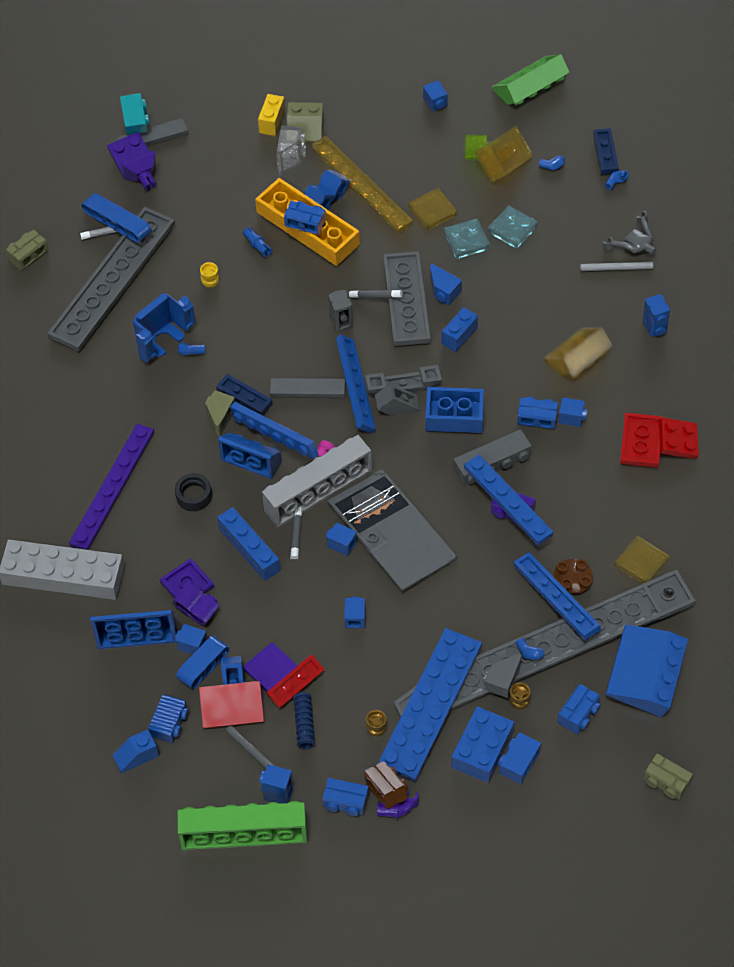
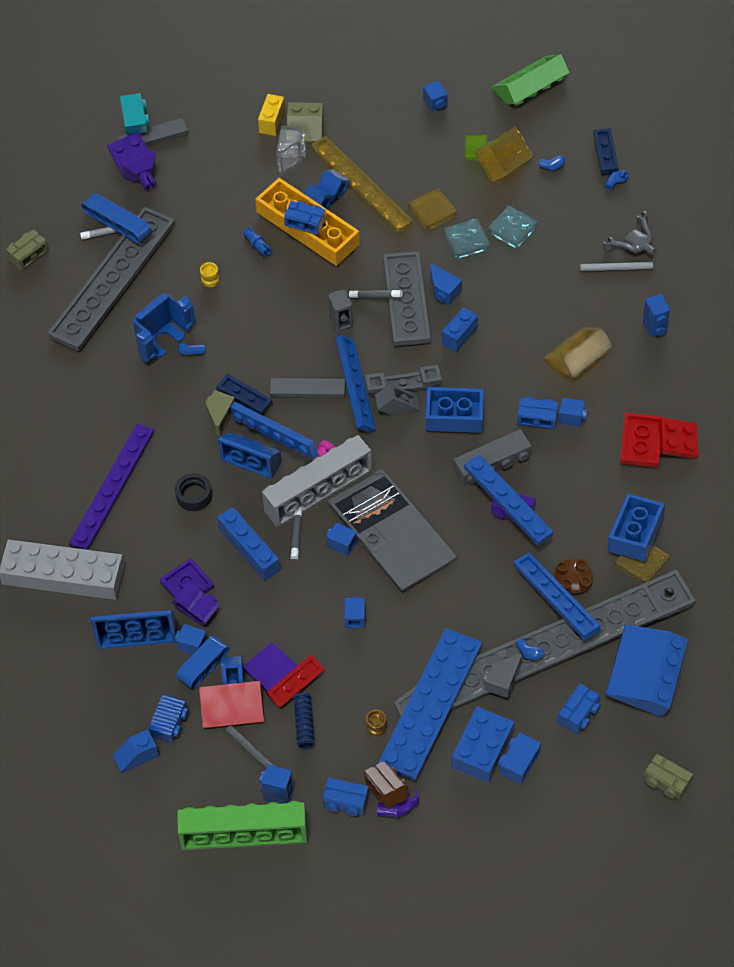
pearl gold wheel [510,683,530,710] -> none
none -> blue brick [608,494,665,562]

